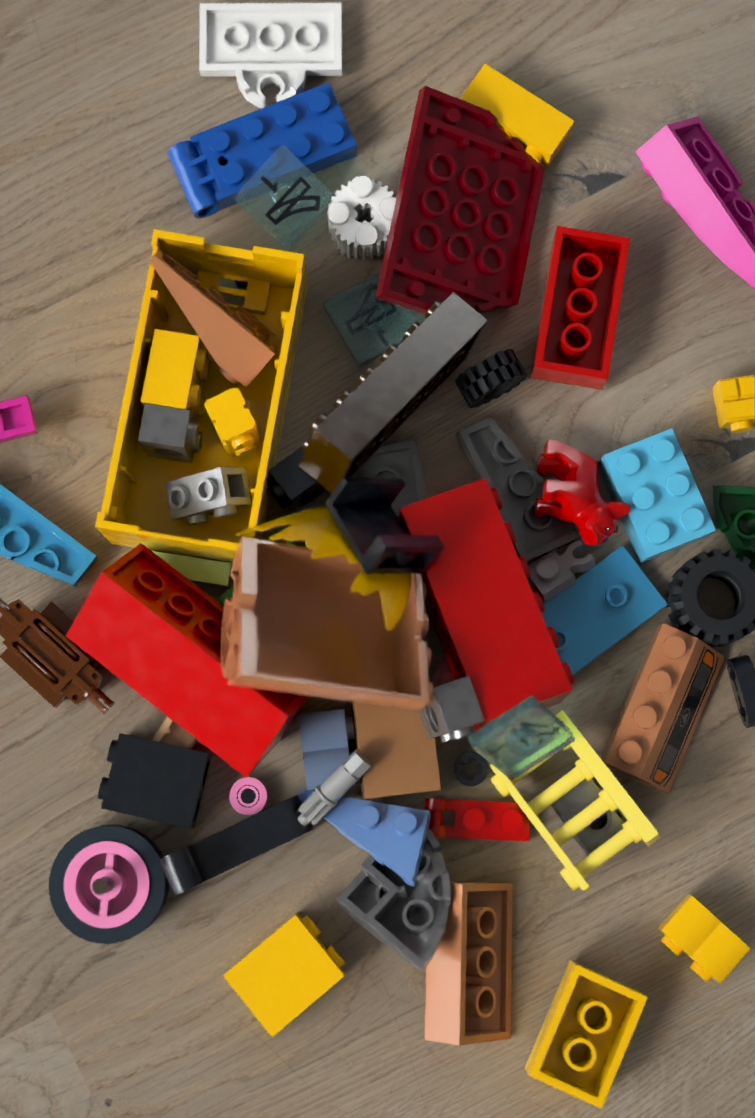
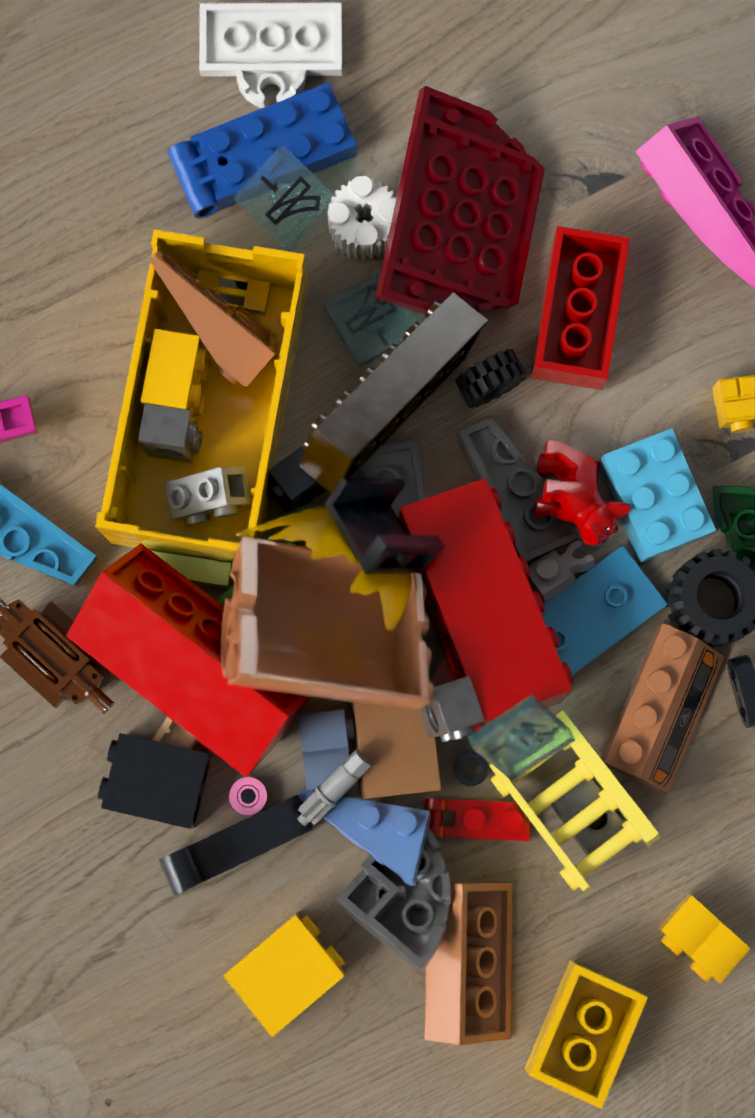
wheel [49,825,169,944] -> none
yellow brick [204,387,261,458] -> none
yellow brick [461,64,575,168] -> none

